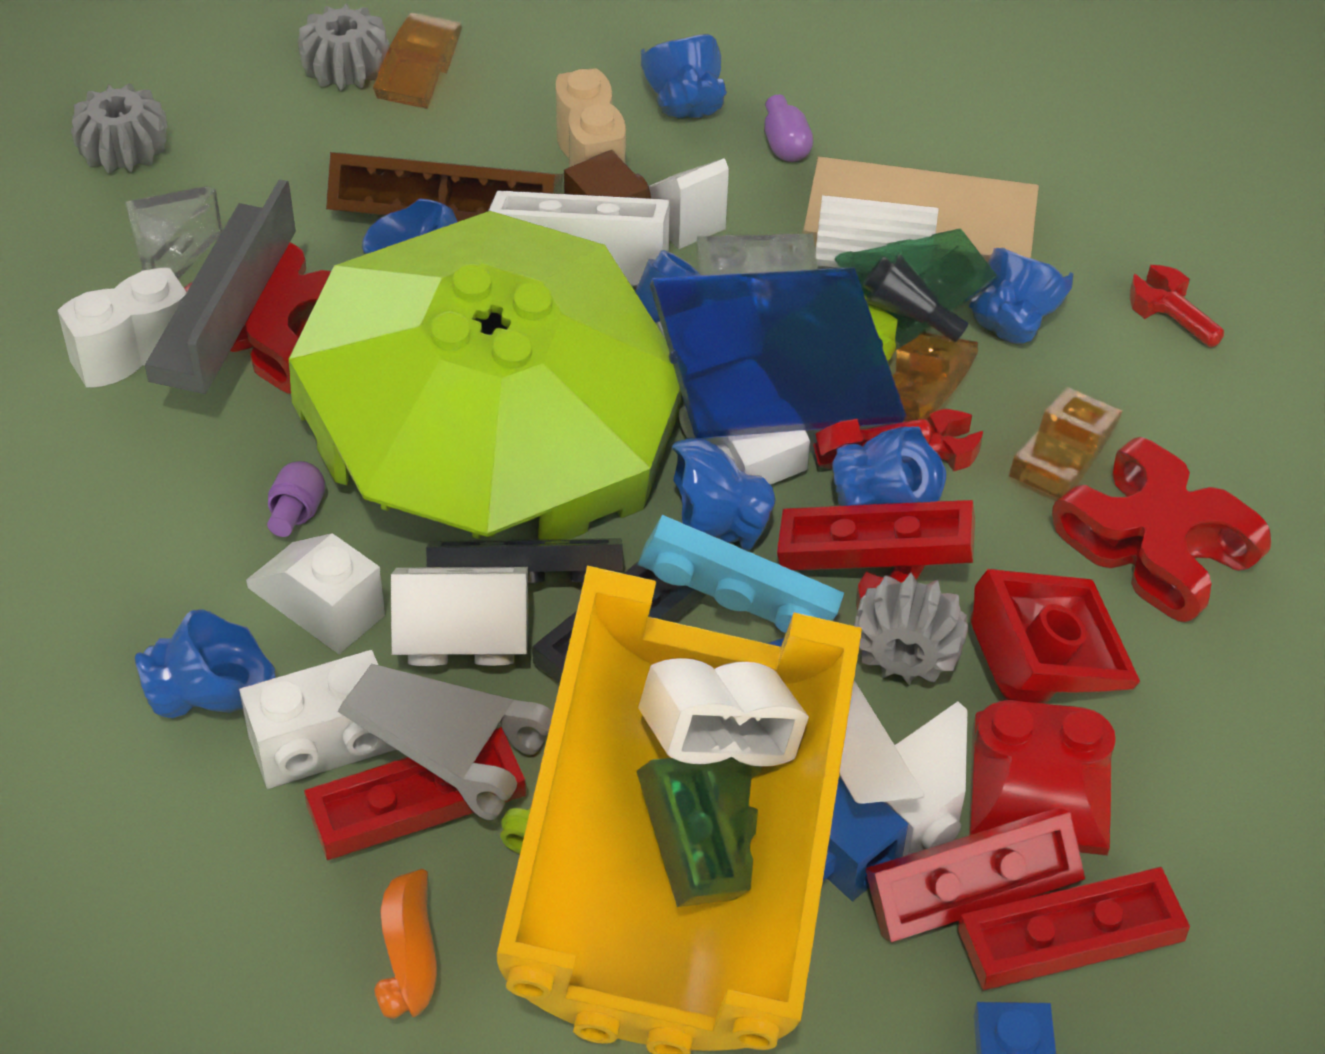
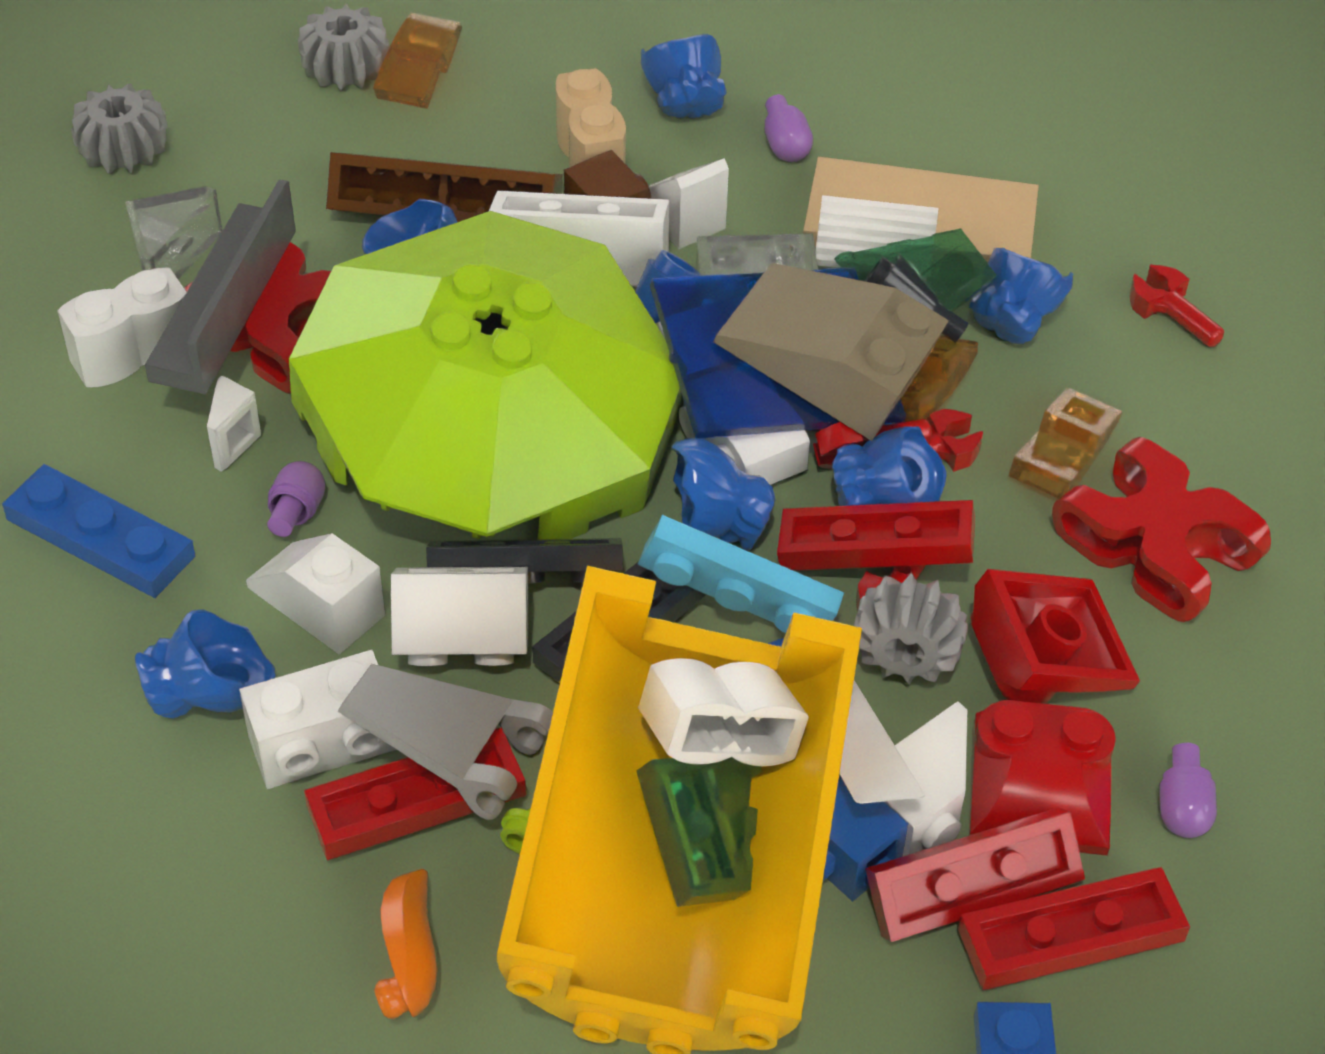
none -> blue plate [2,464,195,598]
none -> white slope [207,376,261,472]
none -> dark tan slope [713,263,949,441]
none -> medium lavender cylinder [1159,743,1217,838]

